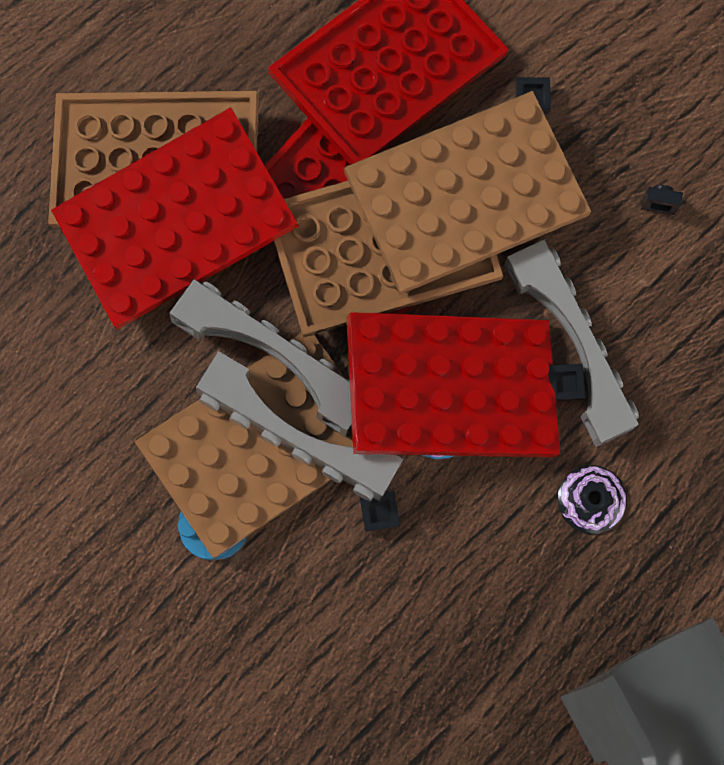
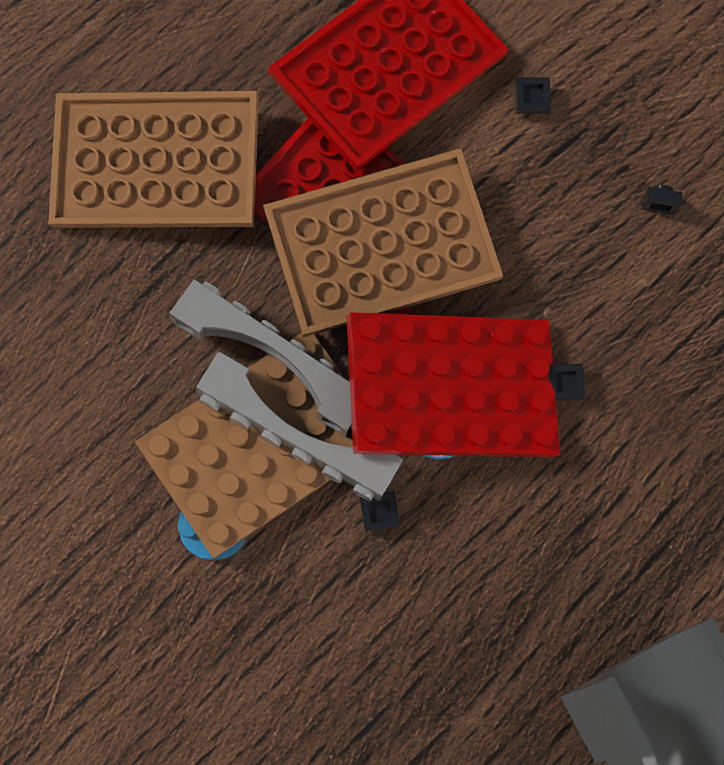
red plate [51,107,299,330] -> none
medium nougat plate [344,91,591,295] -> none
light grey arch [504,240,639,447] -> none
dish [558,465,627,534] -> none

